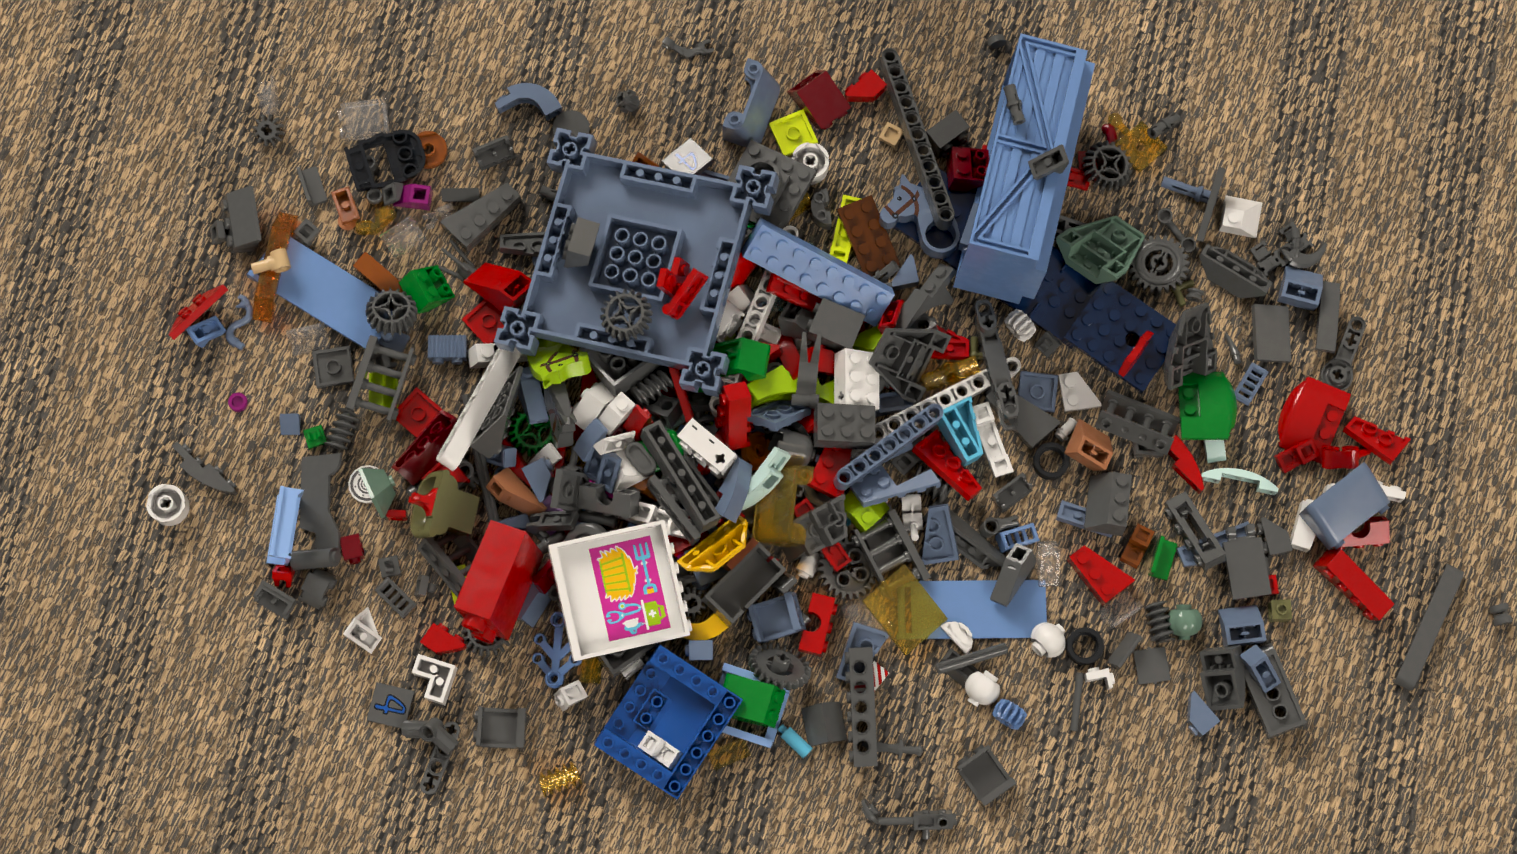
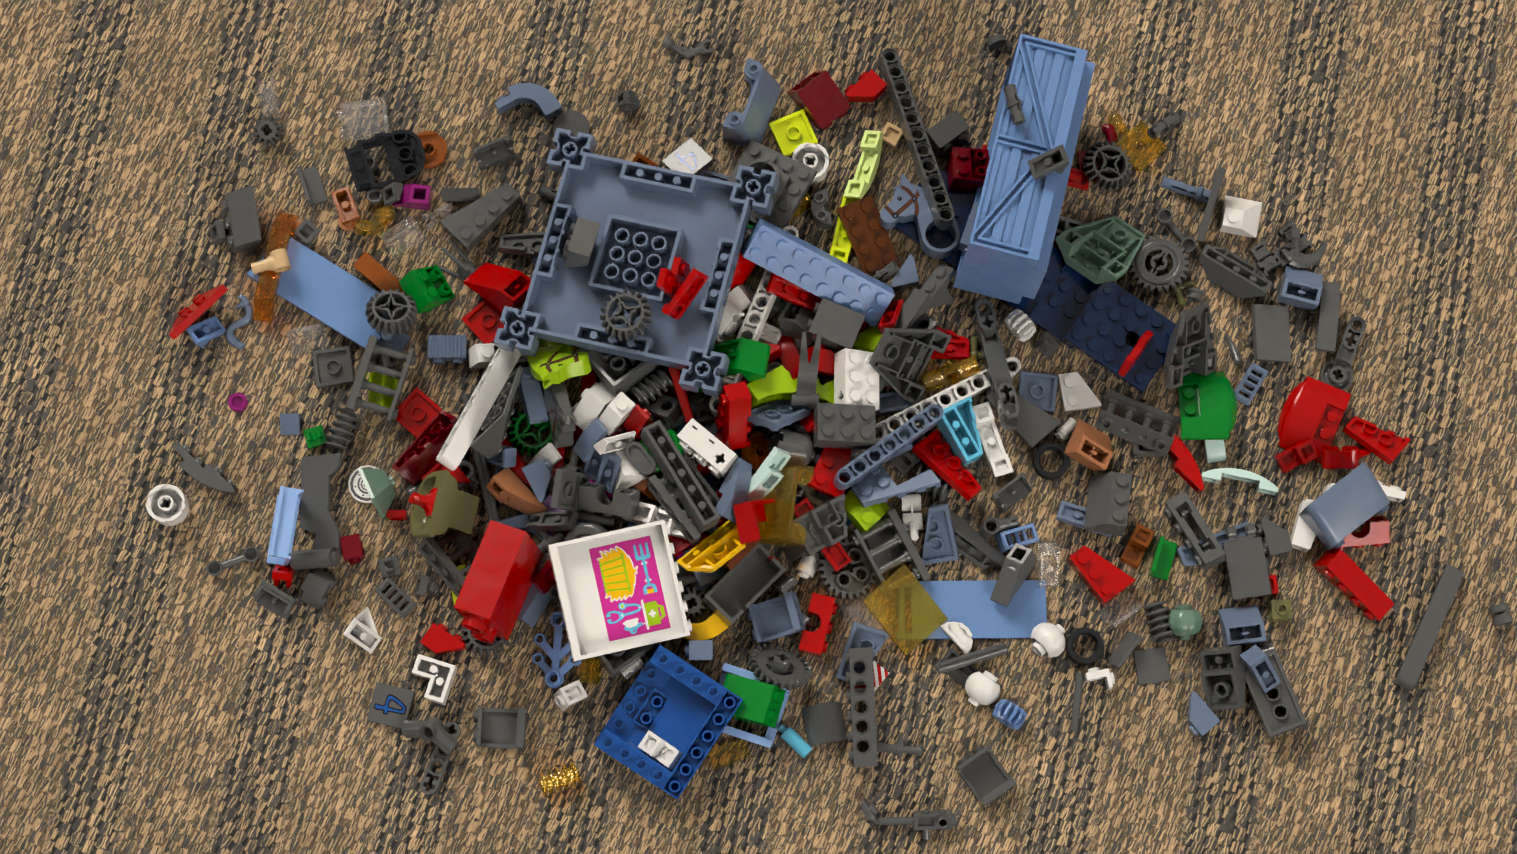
none -> dark grey bar [206,546,260,576]
none -> red panel [733,499,775,544]
none -> yellowish green slope [844,130,883,199]

